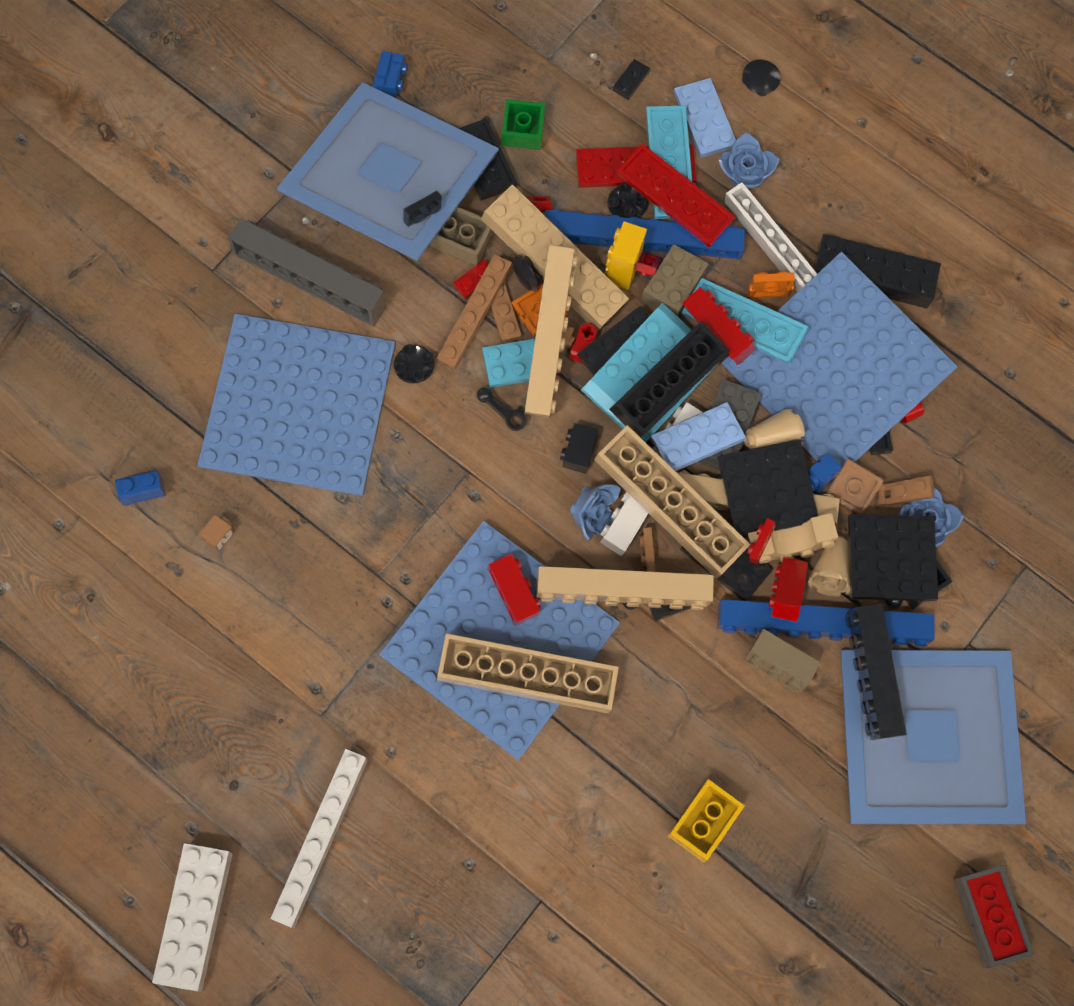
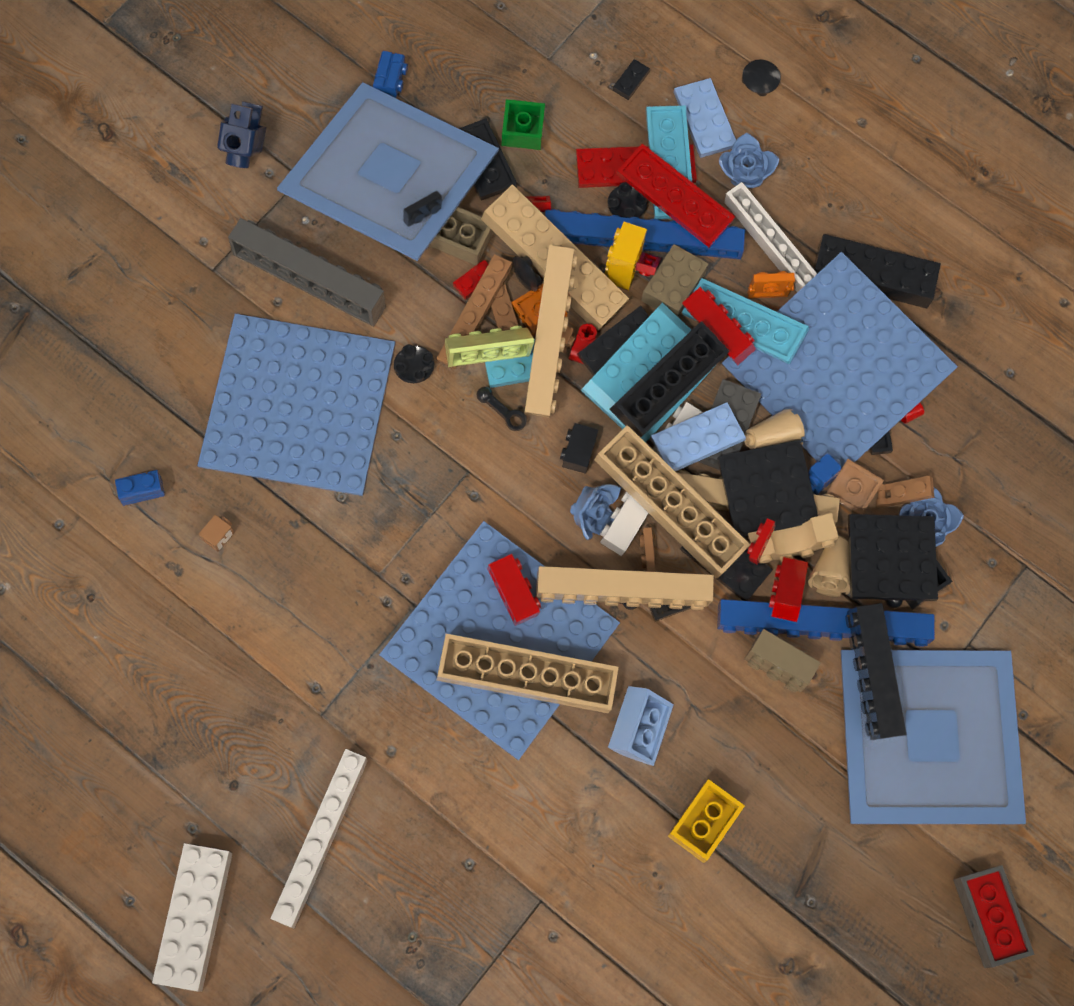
none -> dark blue piece [217,101,267,168]
none -> yellowish green slope [445,326,534,367]
none -> light blue slope [608,686,674,766]

